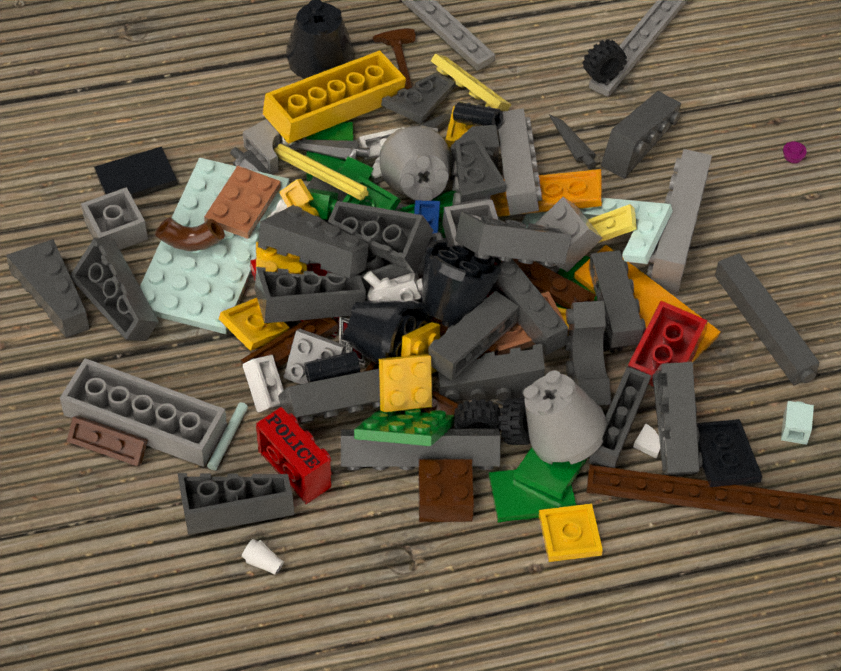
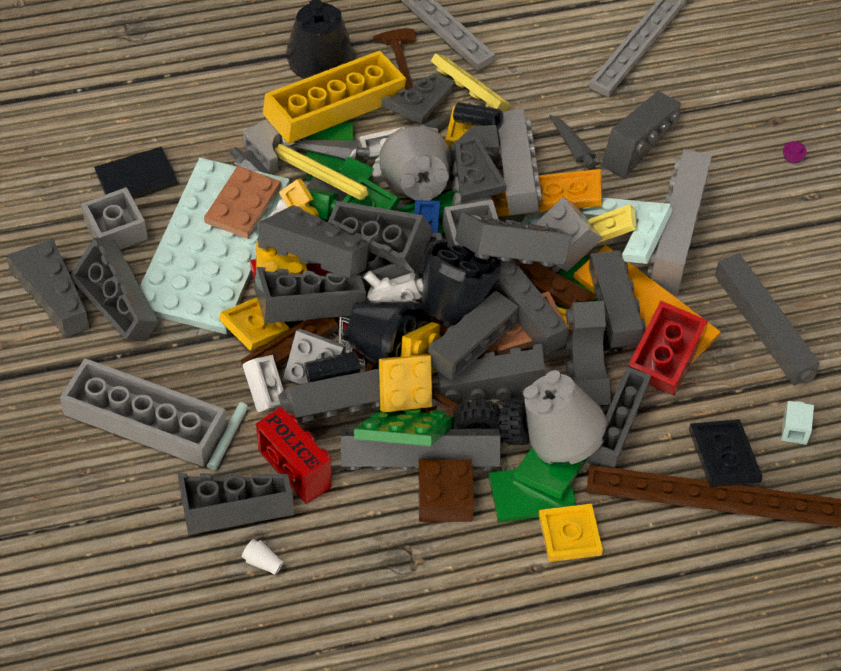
reddish brown plate [67,415,148,466] -> none
reddish brown cylinder [155,217,225,251] -> none
black tyre [583,39,627,83] -> none
white tile [633,424,660,459] -> none
dark grey wedge [652,362,702,477] -> none

